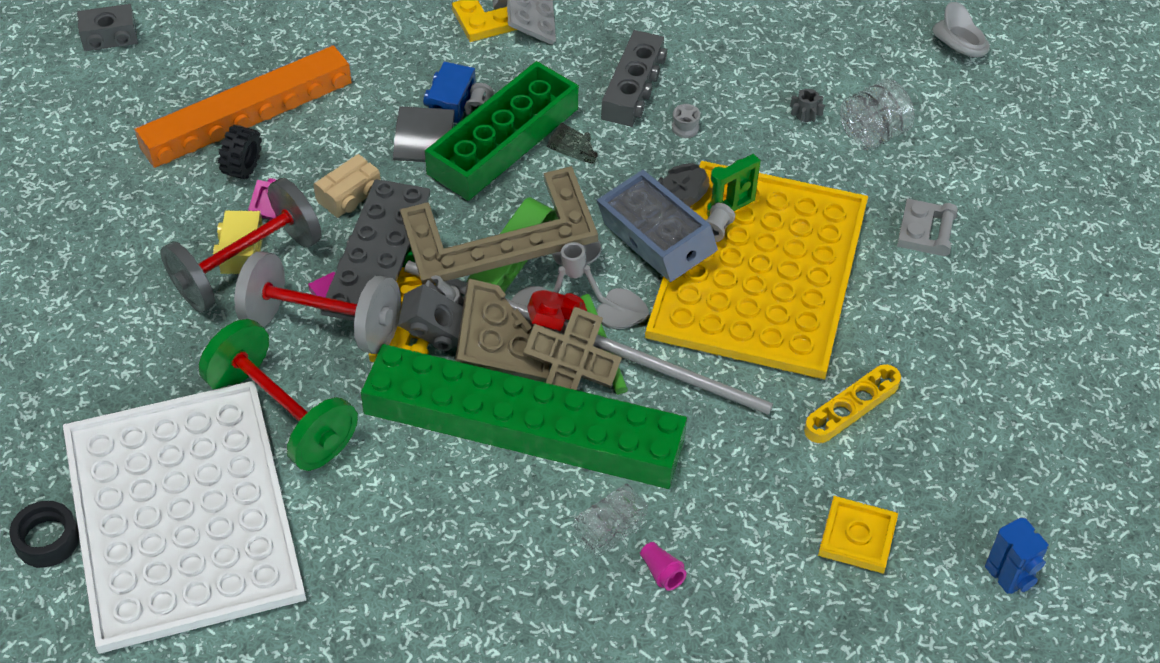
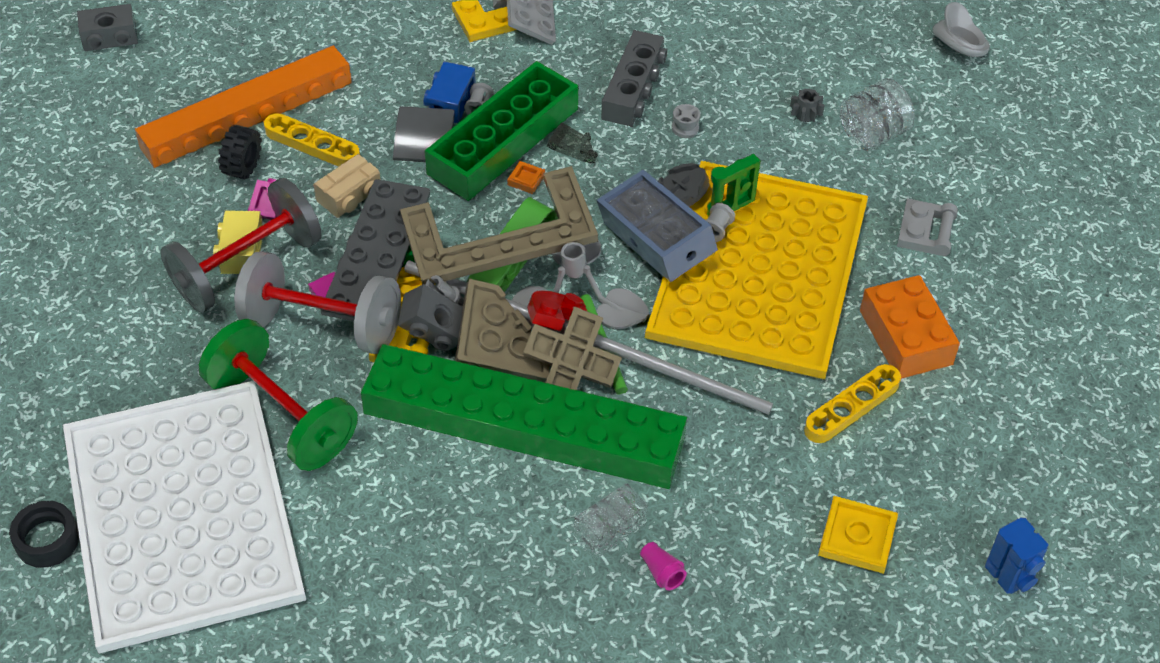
none -> yellow beam [264,113,360,167]
none -> orange tile [507,161,545,194]
none -> orange brick [860,275,960,379]

